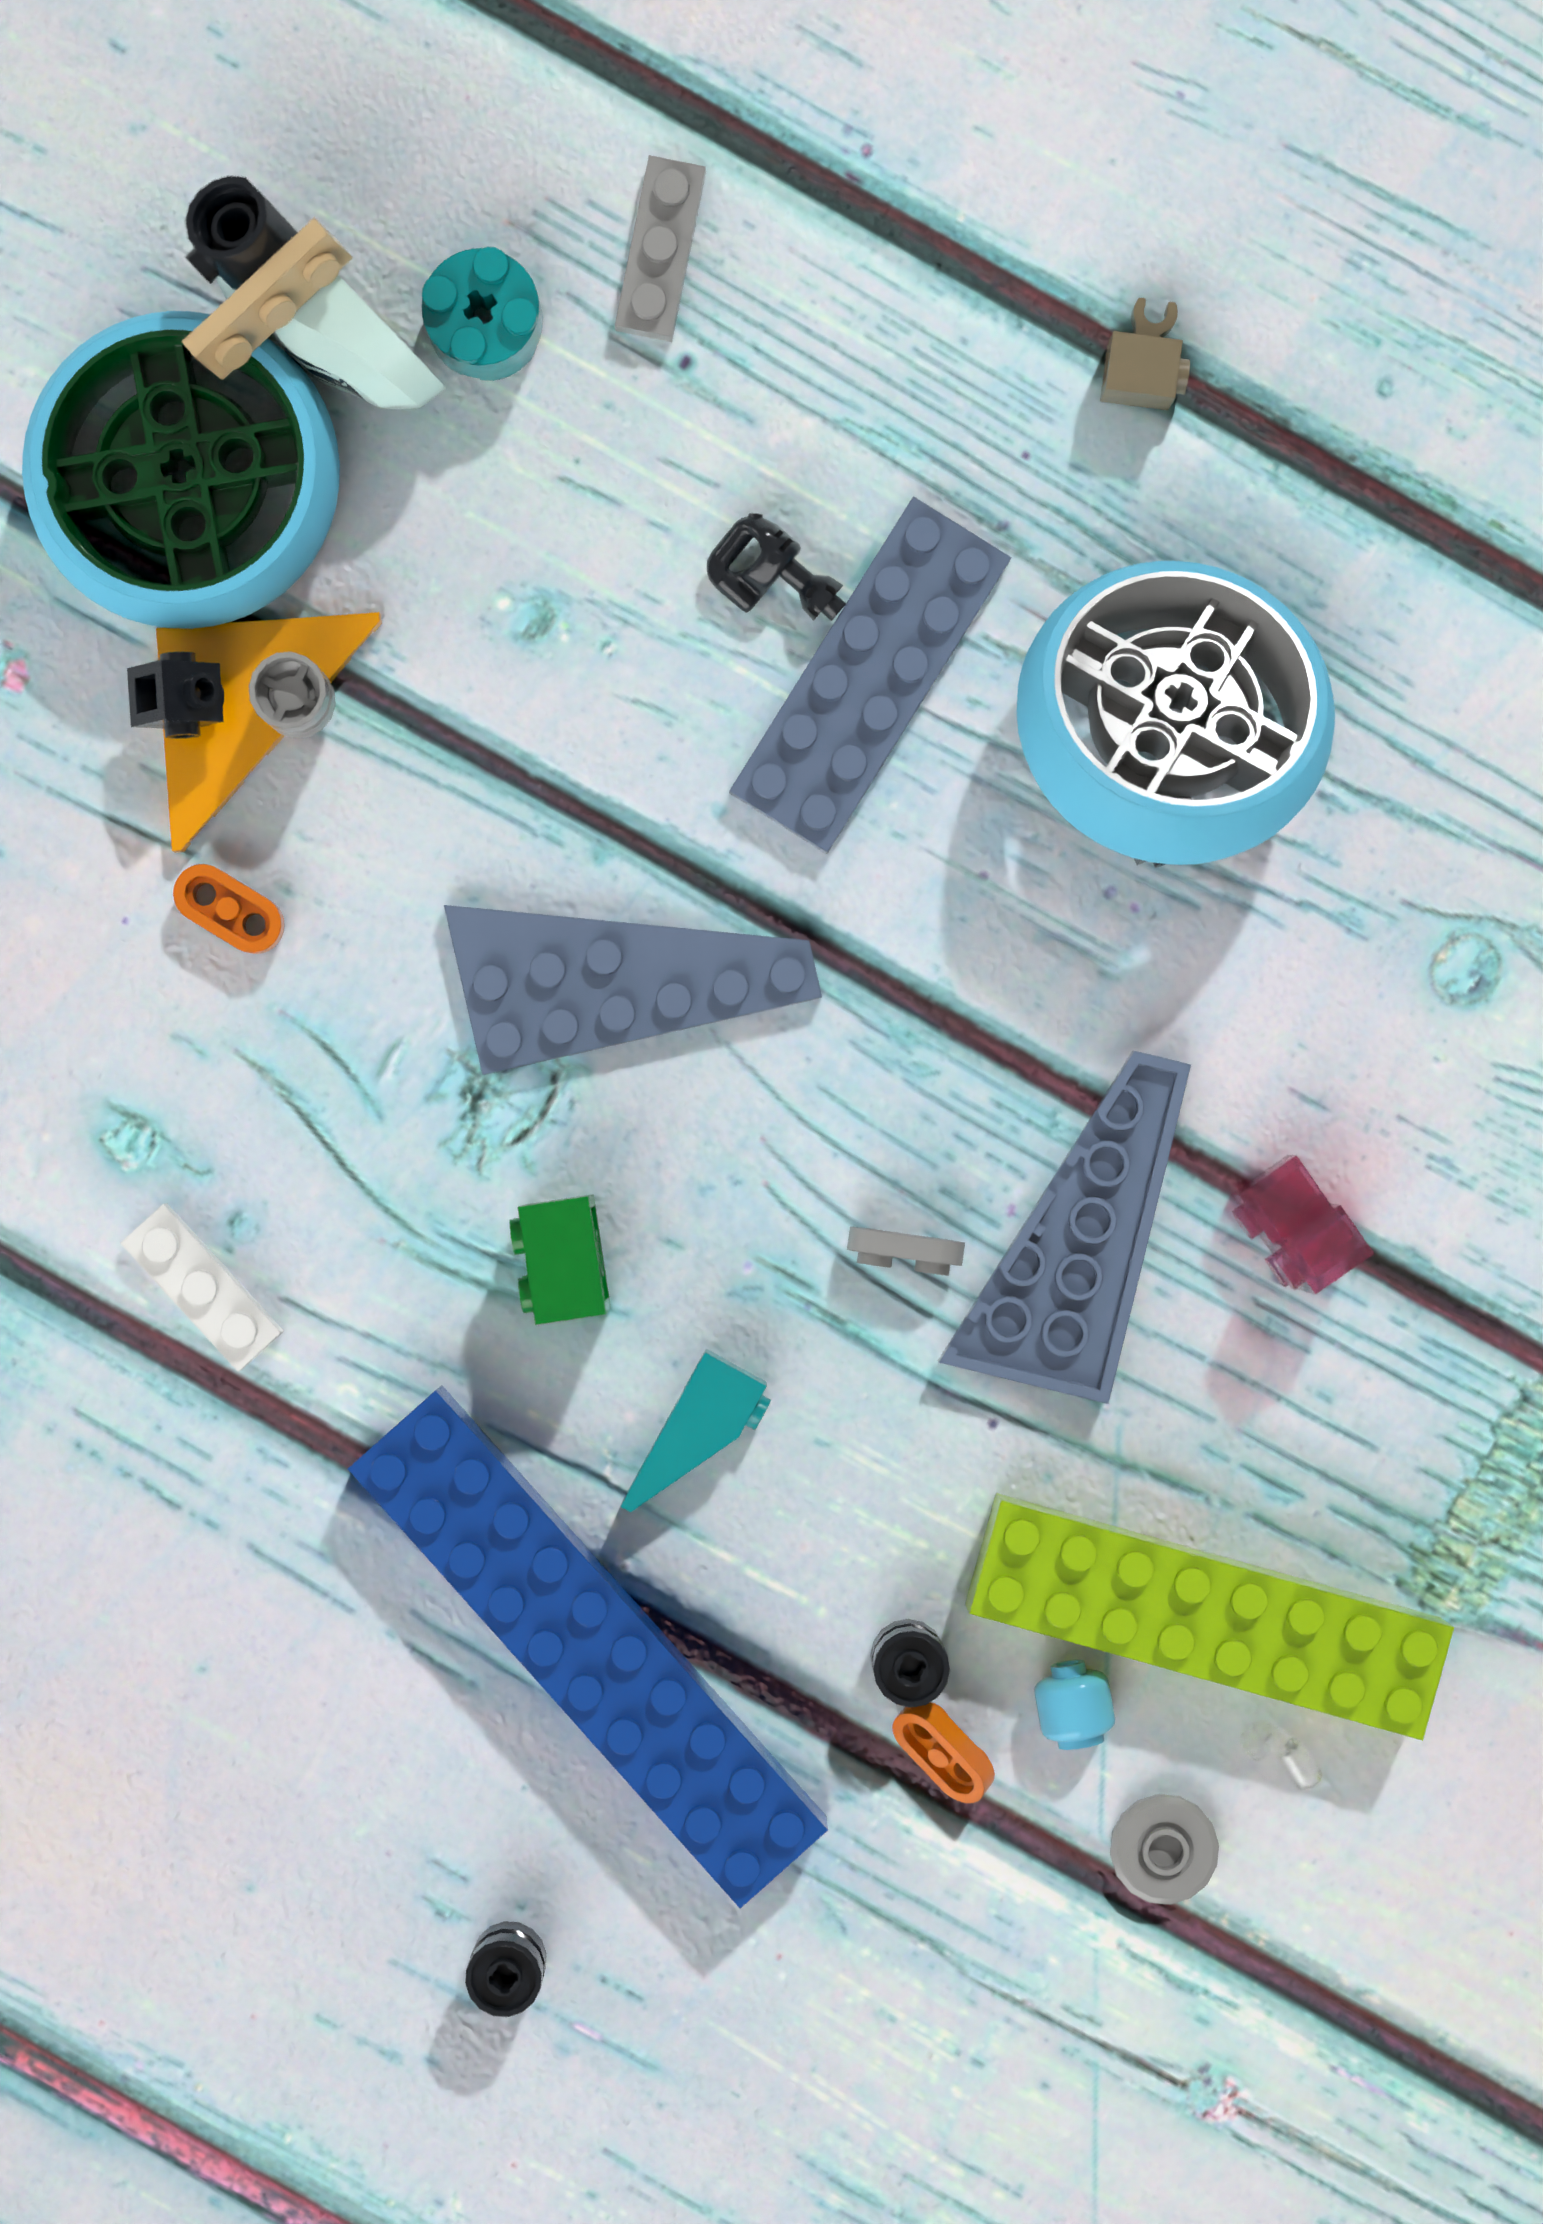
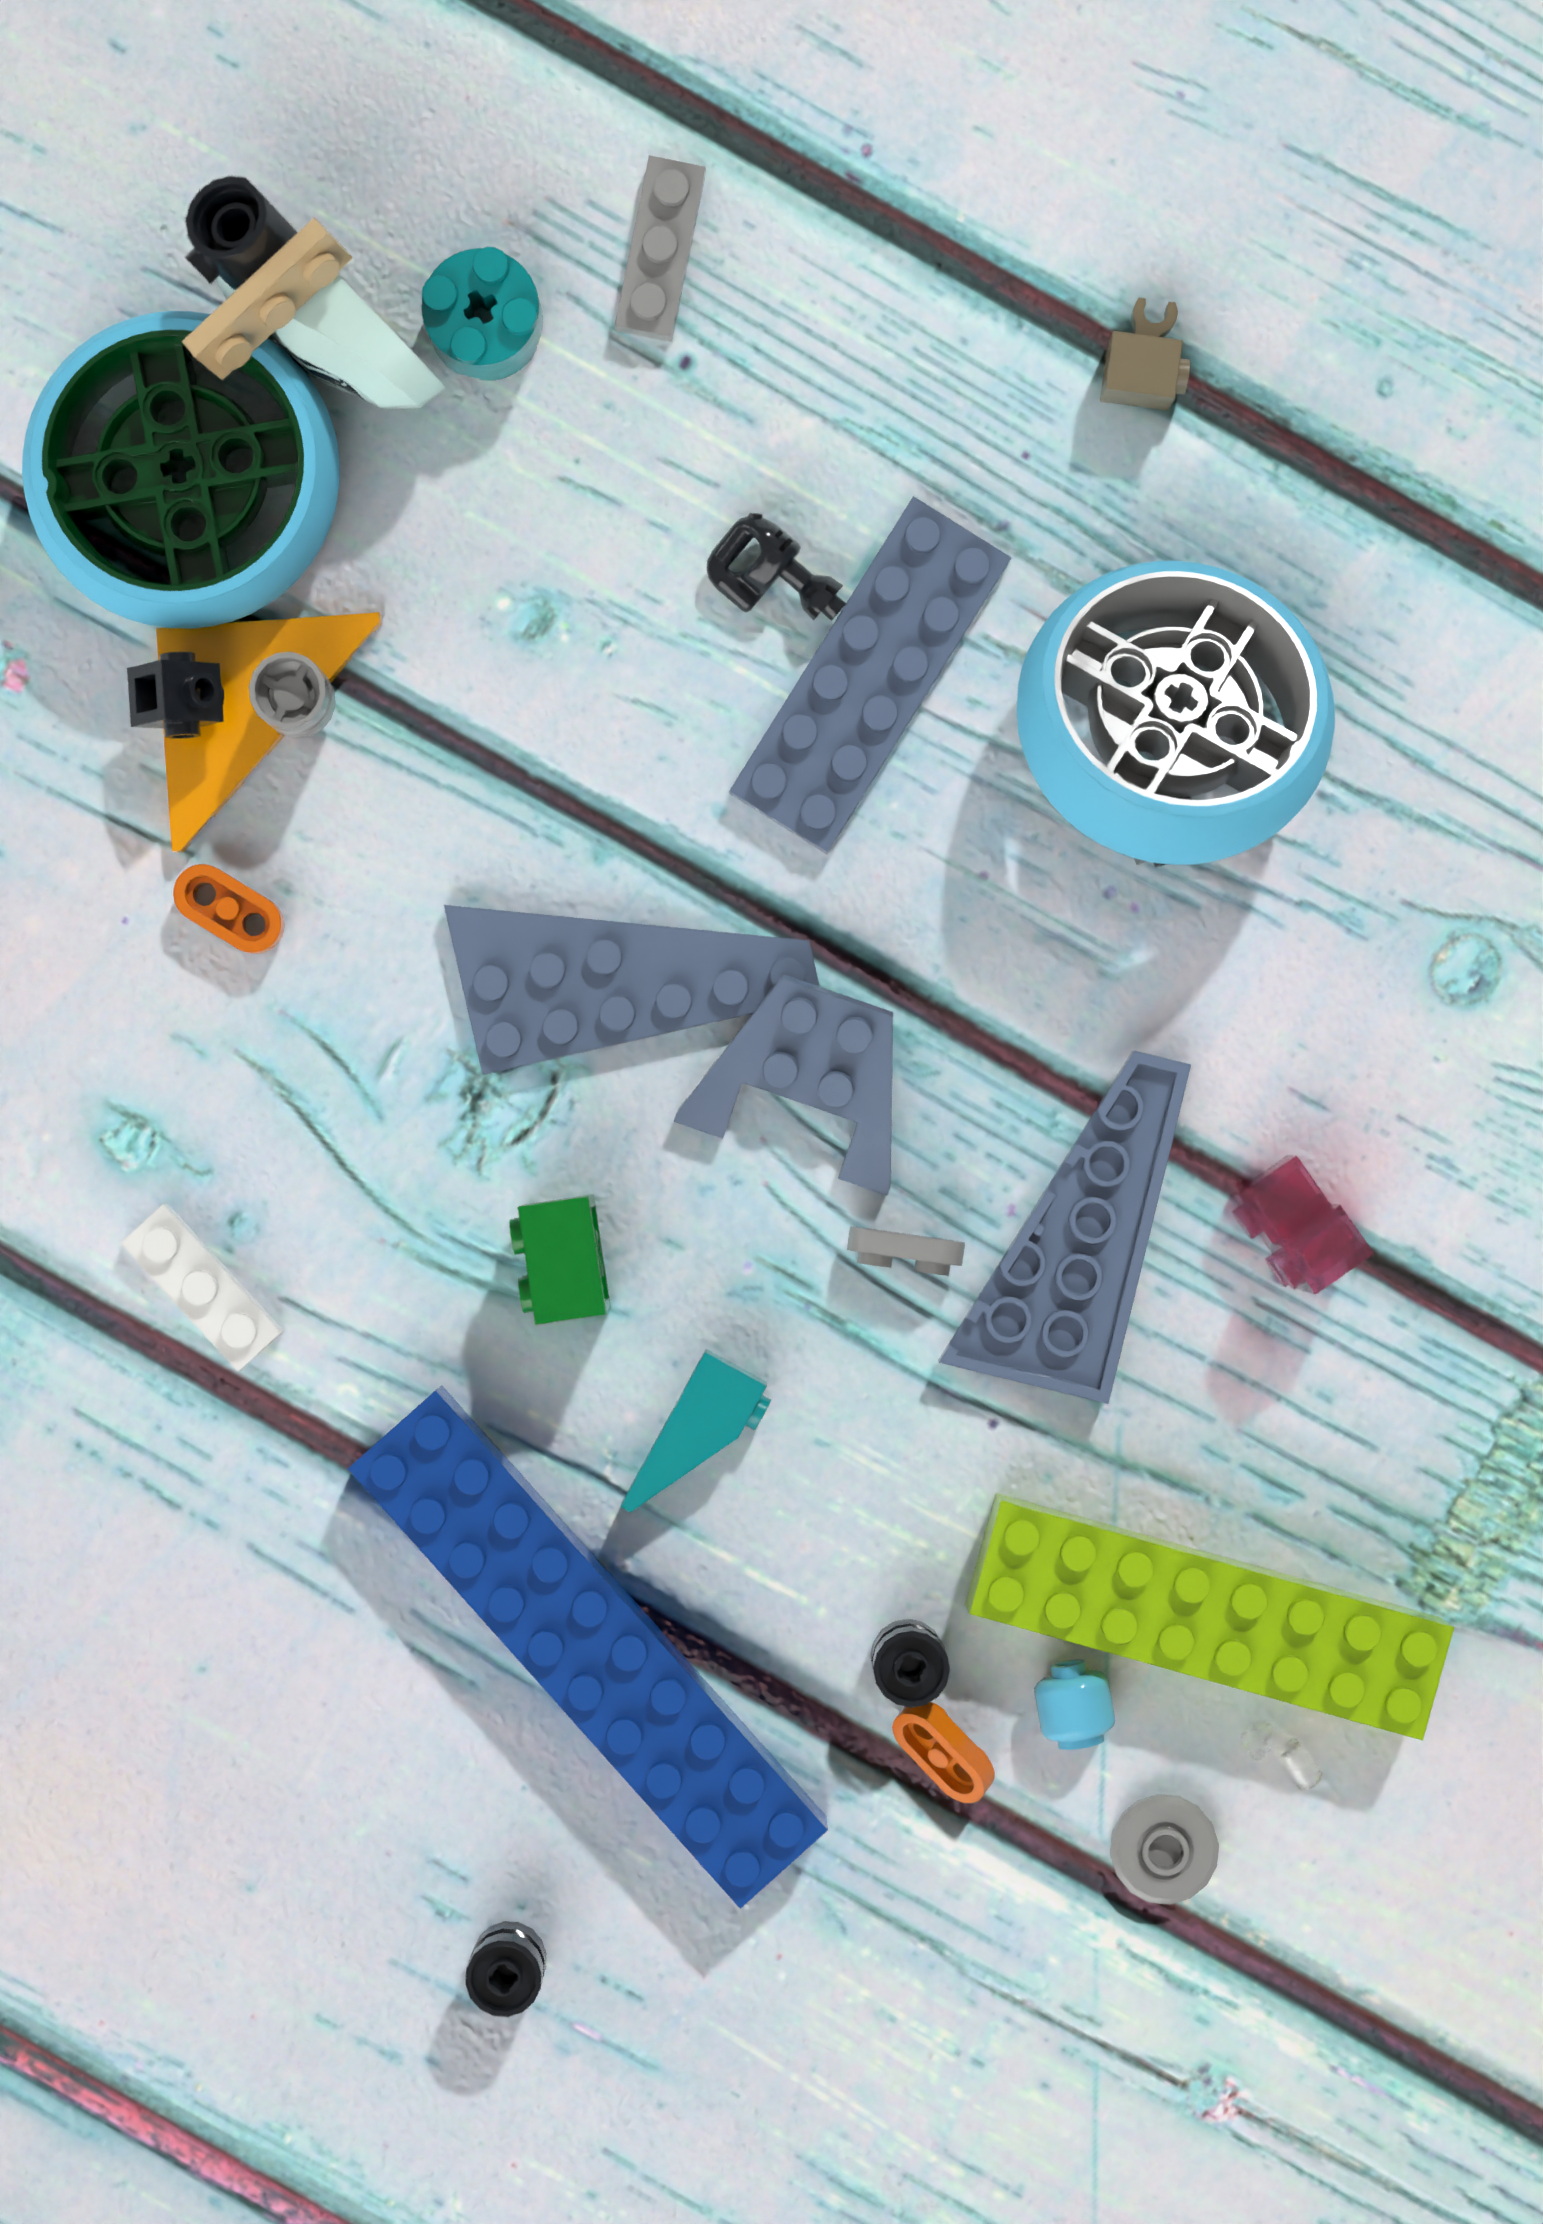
none -> sand blue wing [674,974,893,1196]

